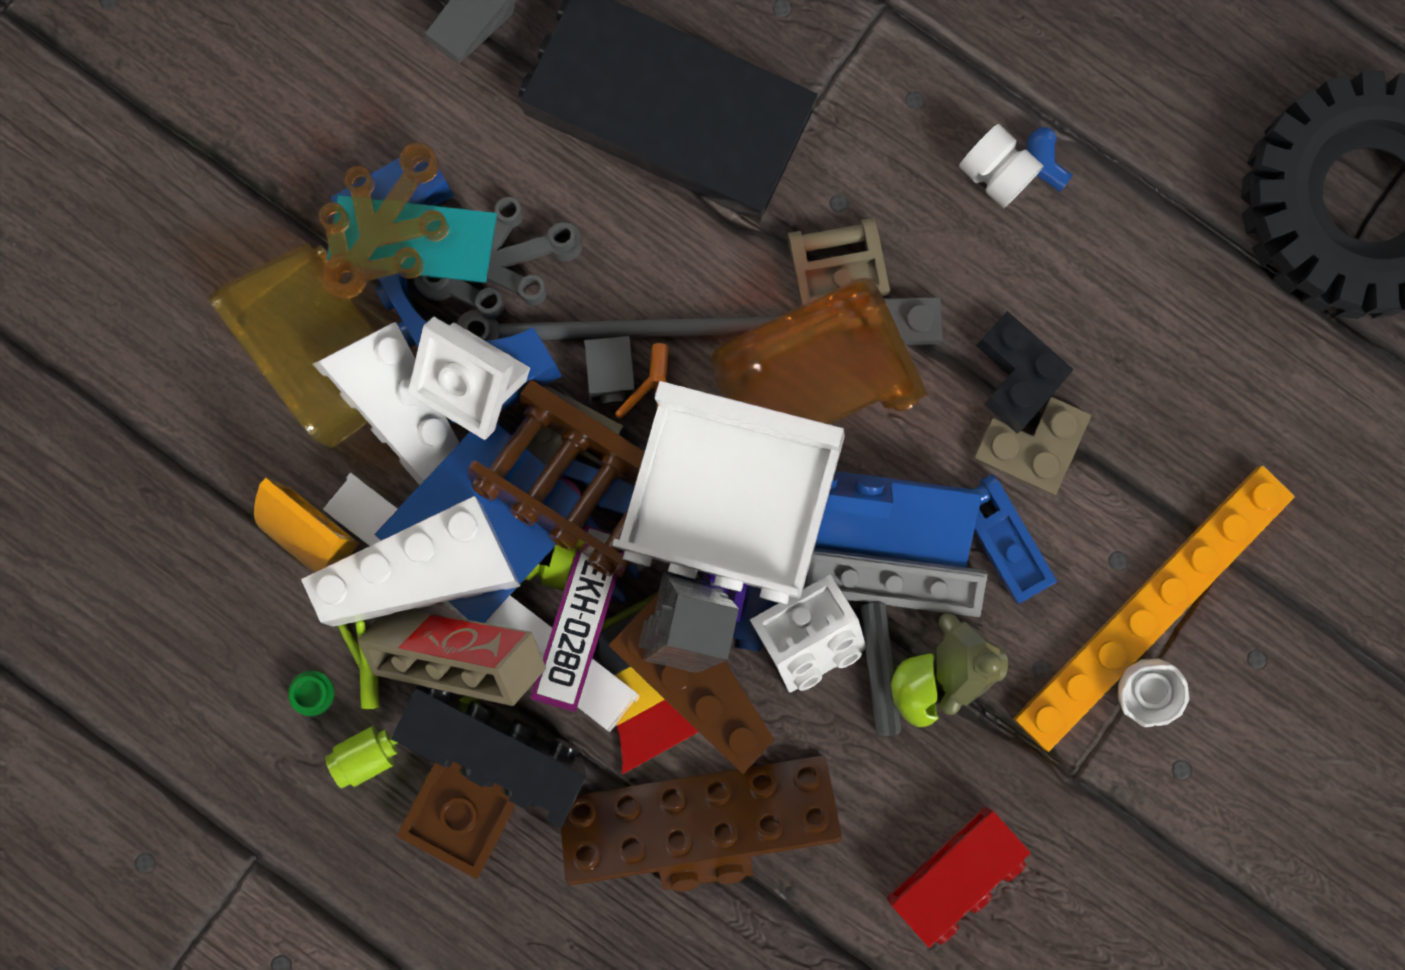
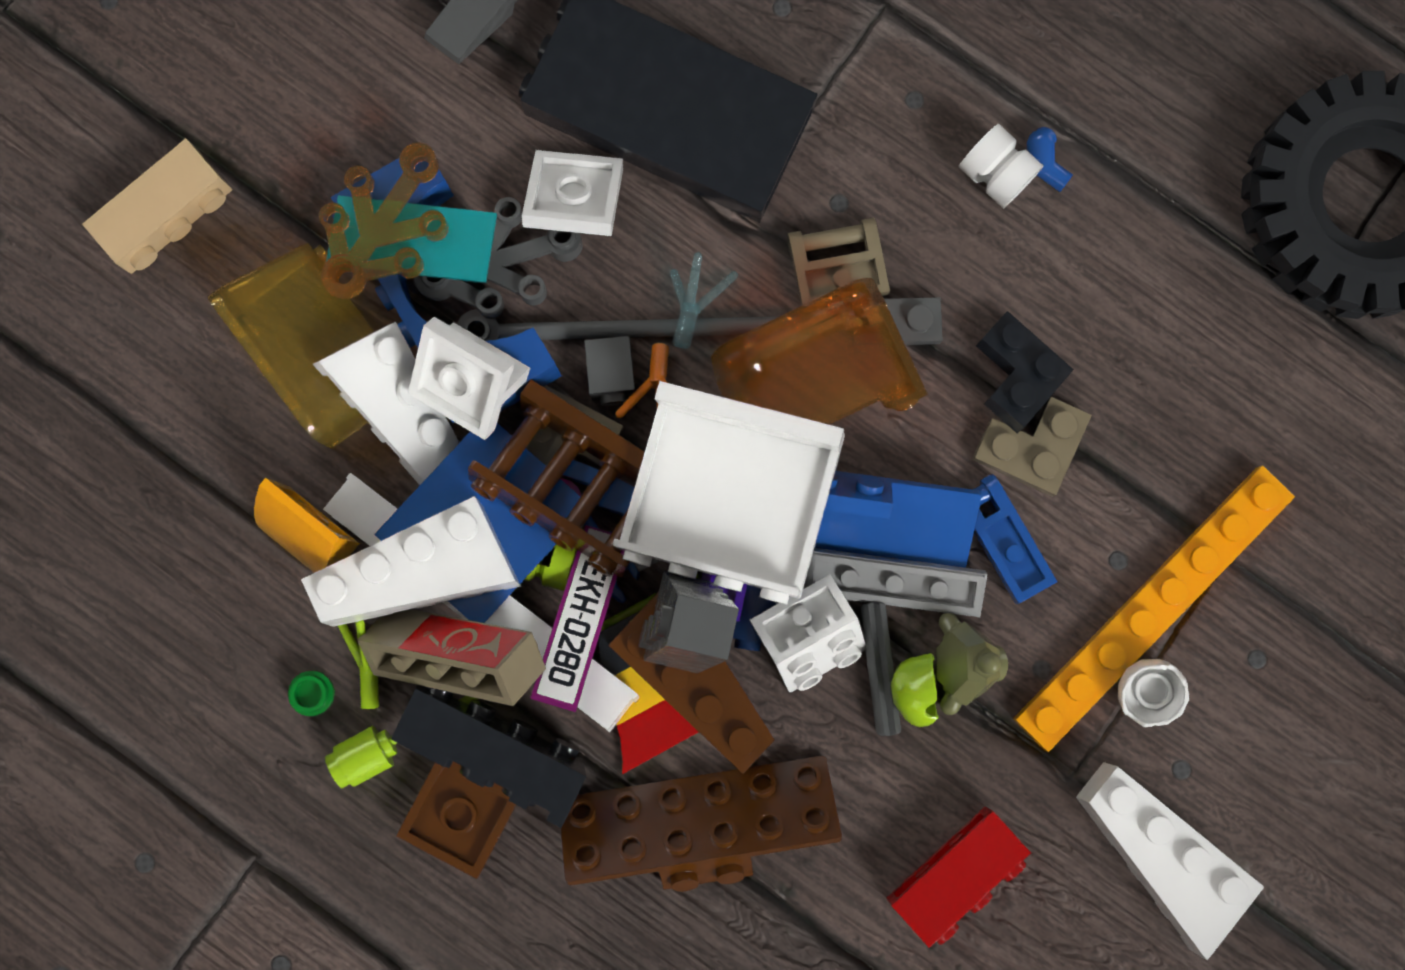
none -> tan brick [82,138,232,274]
none -> white plate [522,150,623,236]
none -> clear light blue plant [670,252,738,349]
none -> white wedge [1076,762,1264,960]

